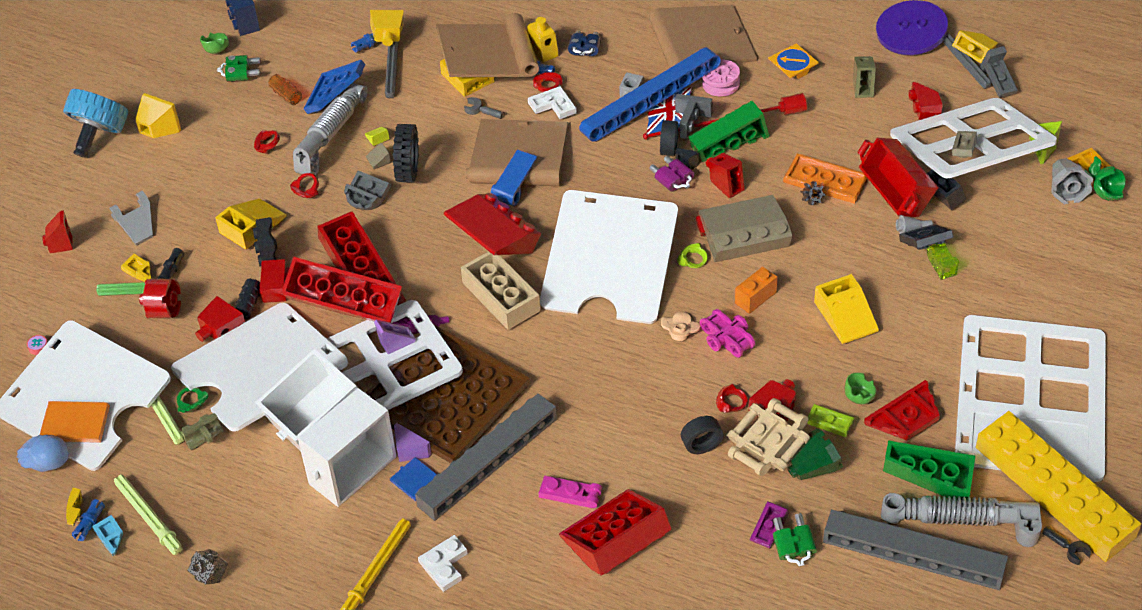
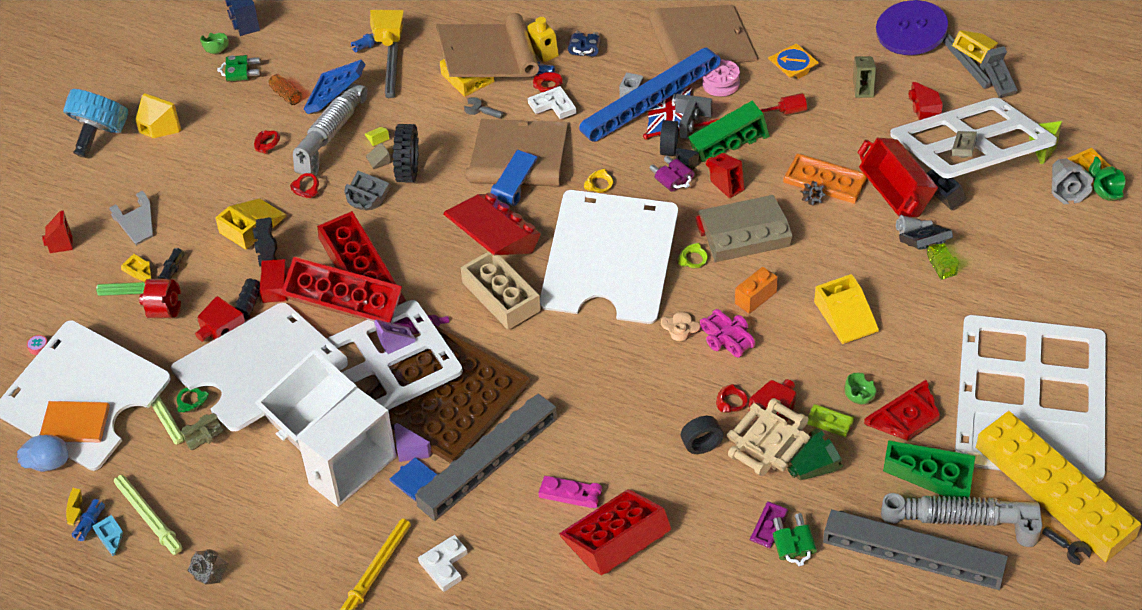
none -> yellow piece [584,169,613,193]

